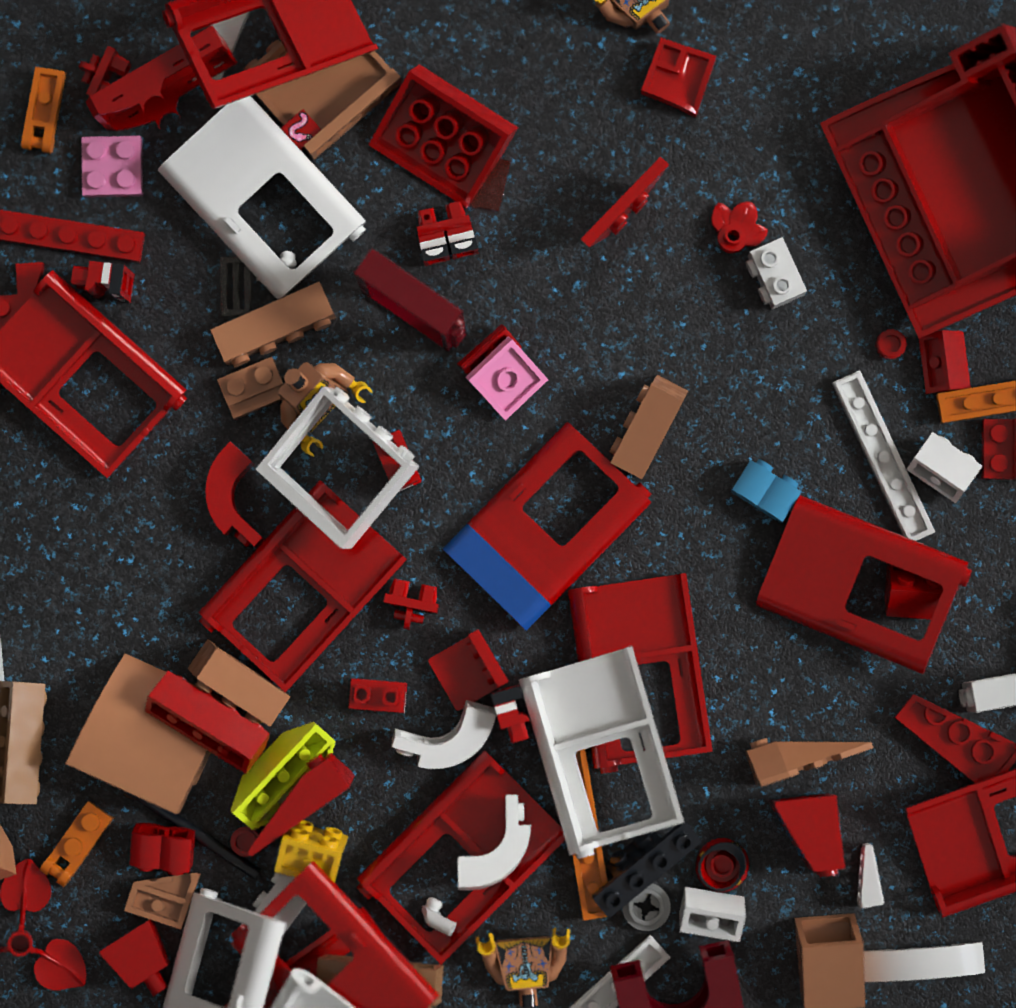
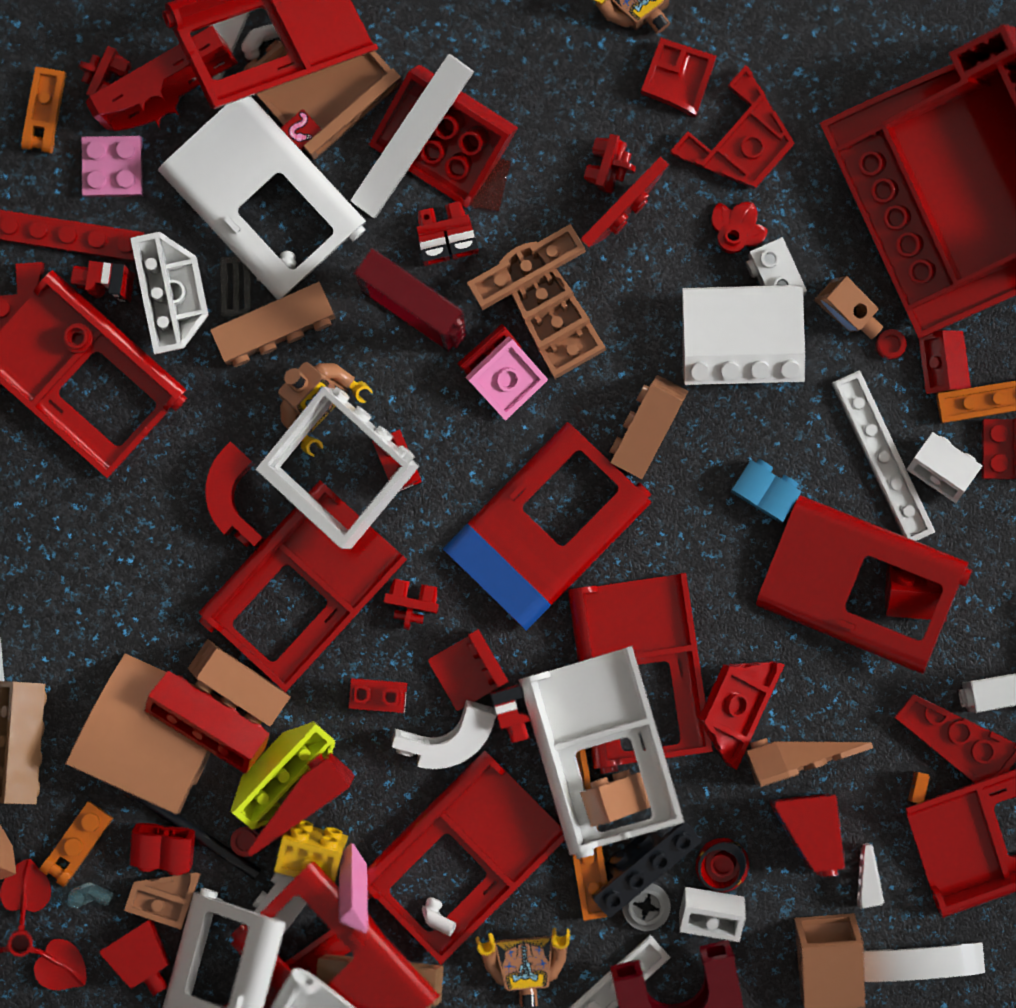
nougat plate [217,357,284,420] -> none
white arch [458,795,531,890] -> none
none -> red plate [63,323,93,353]
none -> clear light blue arm [67,882,114,909]
none -> white wedge [130,232,209,355]
none -> white arm [241,24,279,60]
none -> bright pink slope [339,843,368,933]
none -> white tile [350,54,474,218]
none -> nougat slope [467,224,606,379]
none -> nougat brick [580,769,650,827]
none -> red hips [584,134,636,194]
none -> red wing [670,65,795,189]
none -> white slope [682,285,805,385]
none -> red wing [698,661,785,770]
none -> nougat torso [814,276,883,339]
none -> orange tile [908,772,930,803]

